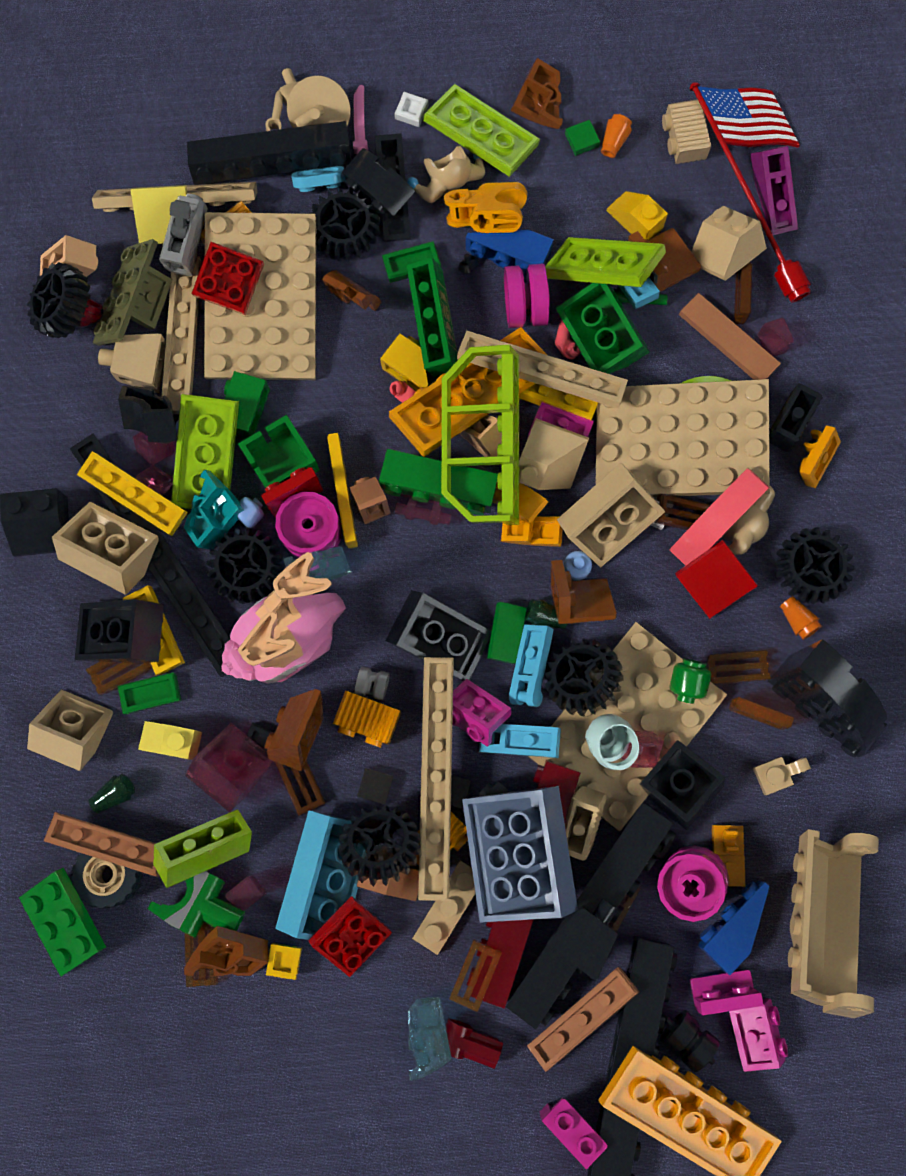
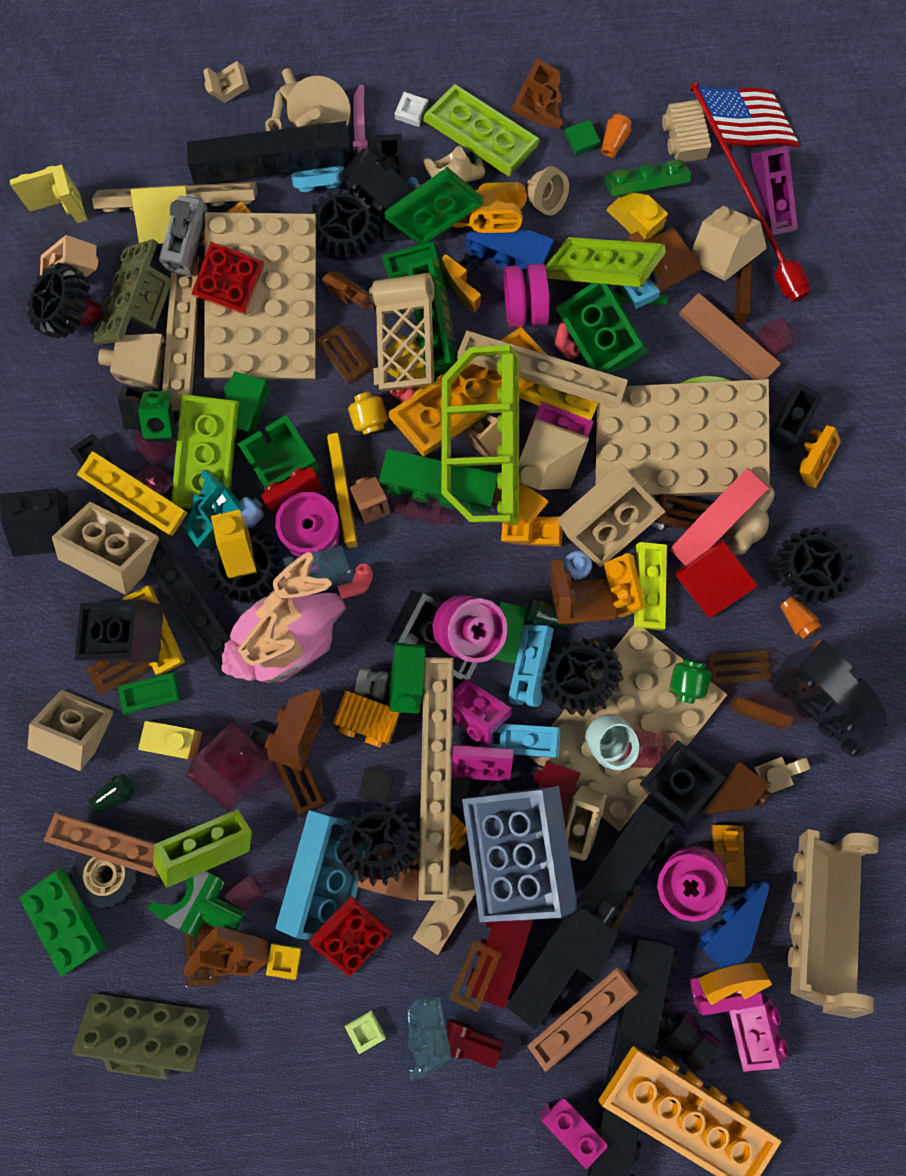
none -> light yellow bracket [10,164,87,223]
none -> olive bracket [72,994,209,1080]
none -> green bracket [138,391,172,439]
none -> tan bracket [203,61,249,103]
none -> yellow slope [211,509,257,579]
none -> clear orange tile [316,324,371,385]
none -> coral arm [338,563,373,599]
none -> yellowish green tile [345,1010,386,1054]
none -> yellow head [348,392,388,435]
none -> tan piece [369,273,434,391]
none -> green tile [385,167,484,245]
none -> green slope [388,643,425,714]
none -> dark pink wheel [432,595,508,663]
none -> light orange slope [442,254,481,313]
none -> dark pink bracket [451,745,513,782]
none -> tan piece [527,166,569,216]
none -> light orange plate [604,553,646,618]
none -> green plate [605,160,691,196]
none -> neon yellow plate [634,542,667,630]
none -> light orange slope [698,963,772,1005]
none -> reddish brown slope [704,762,772,815]

